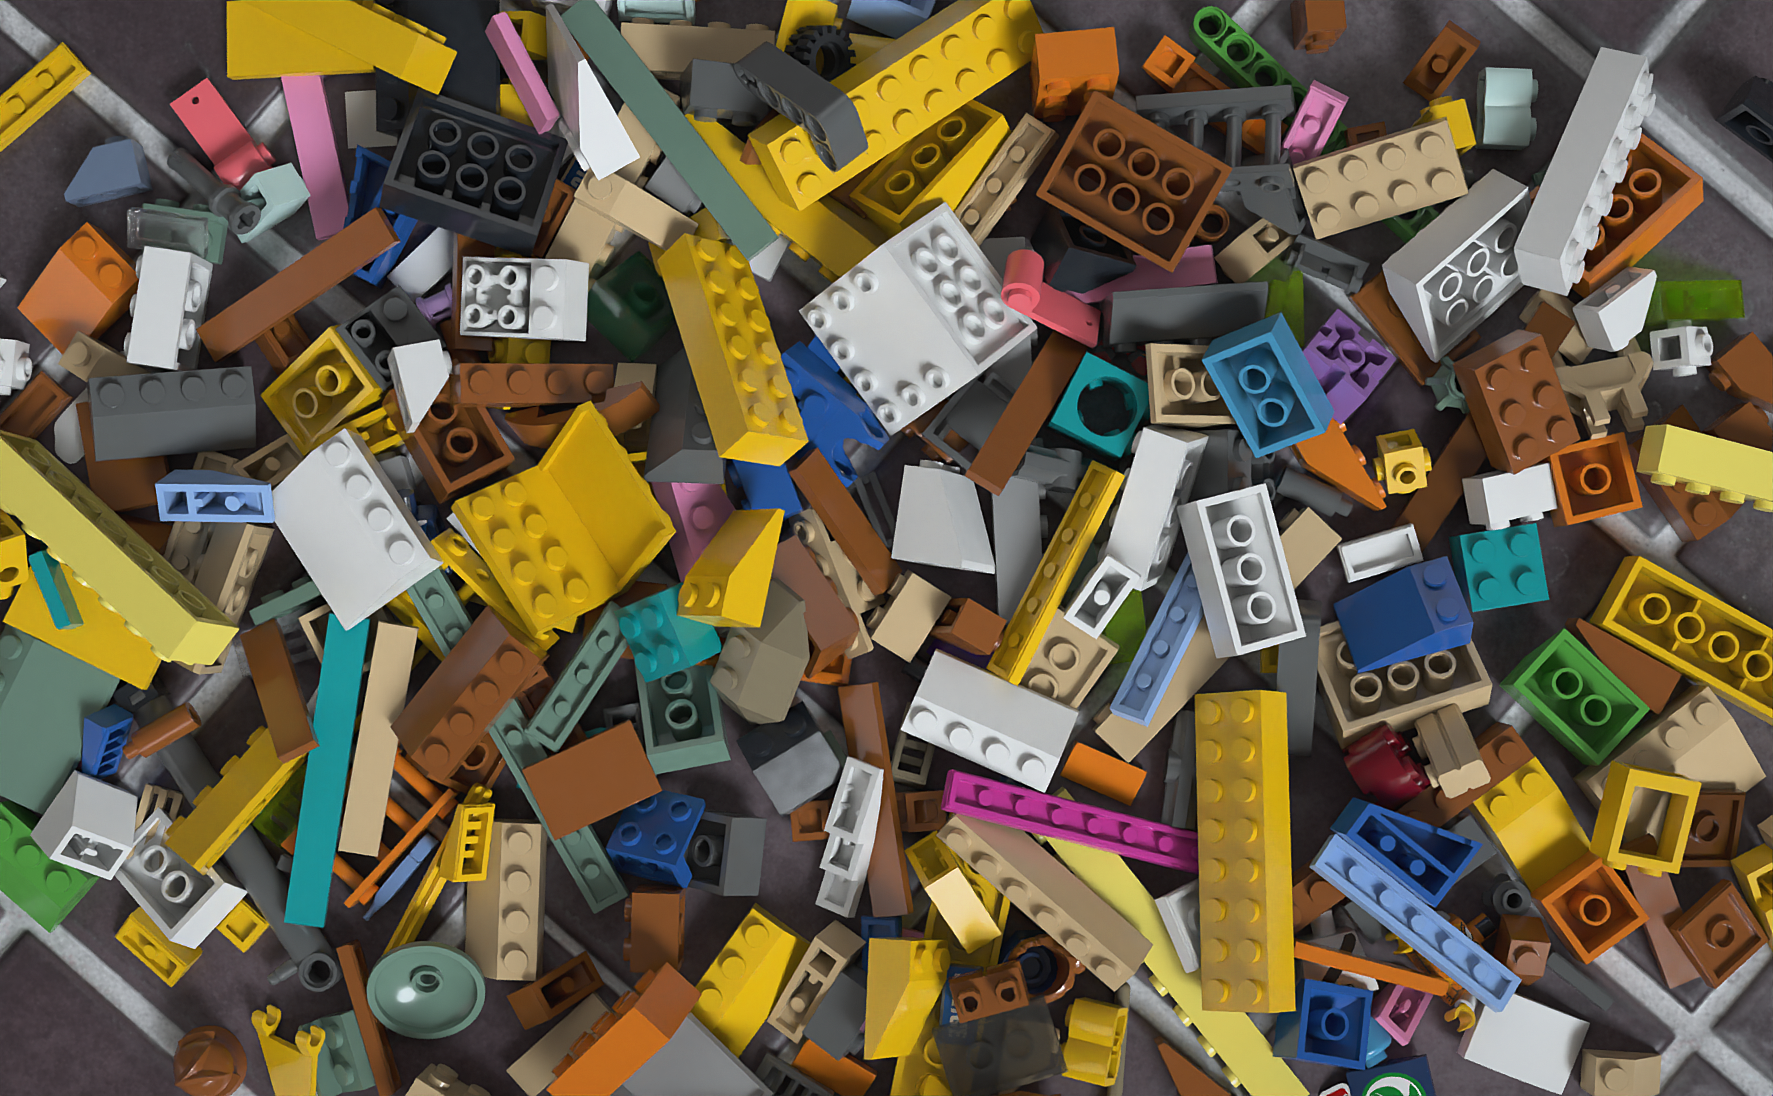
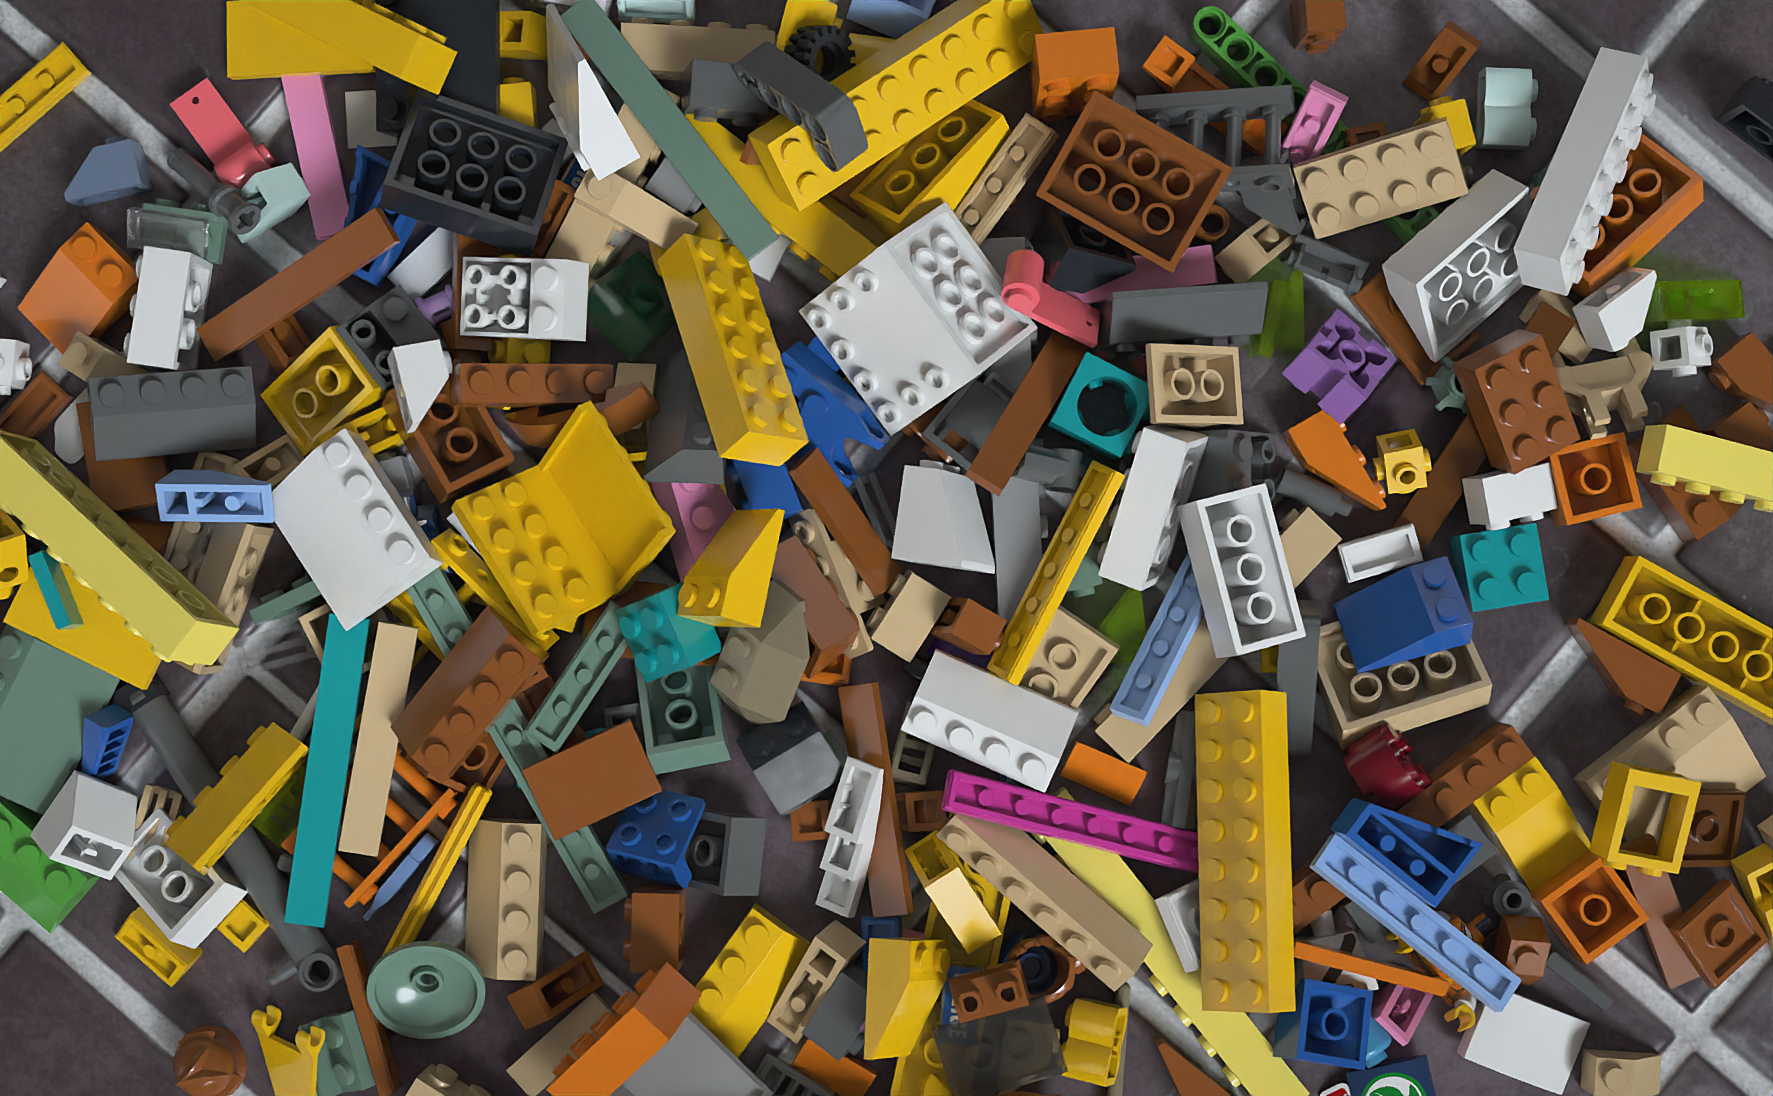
dark orange cylinder [122,702,202,760] -> none
dark orange tile [239,618,320,764] -> none
yellow slope [439,802,495,882] -> none
bright pink tile [485,11,560,134] -> none
white slope [1063,553,1141,639] -> none
dark azure brick [1202,312,1335,458] -> none
tan brick [1412,703,1491,798] -> none
bright green slope [1499,628,1650,766] -> none

